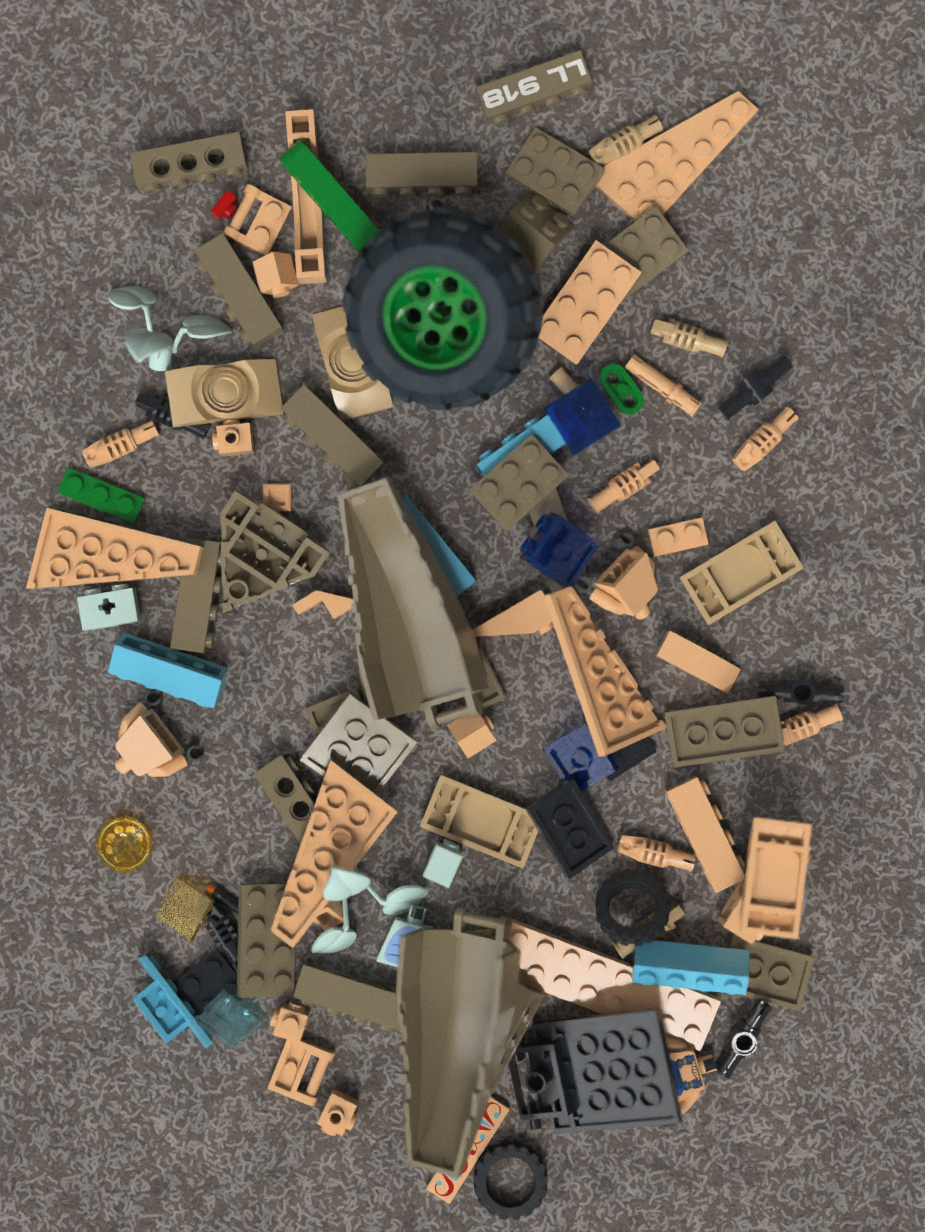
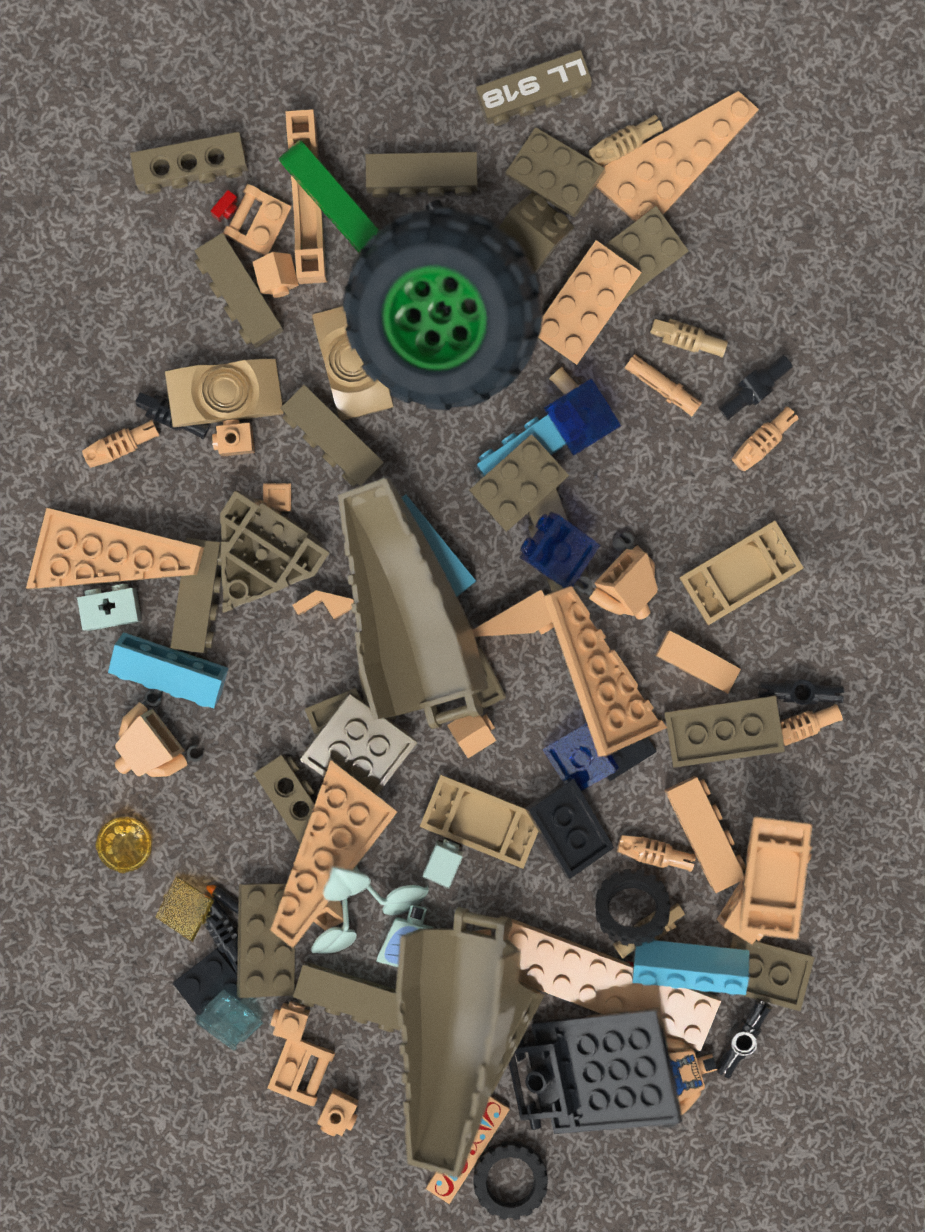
green plate [57,467,146,524] -> none
light aqua plant [108,286,232,371] -> none
medium azure bracket [132,954,213,1048] -> none
light nougat hinge [588,460,660,514] -> none
green plate [599,364,644,415] -> none
light nougat plate [648,517,708,557] -> none

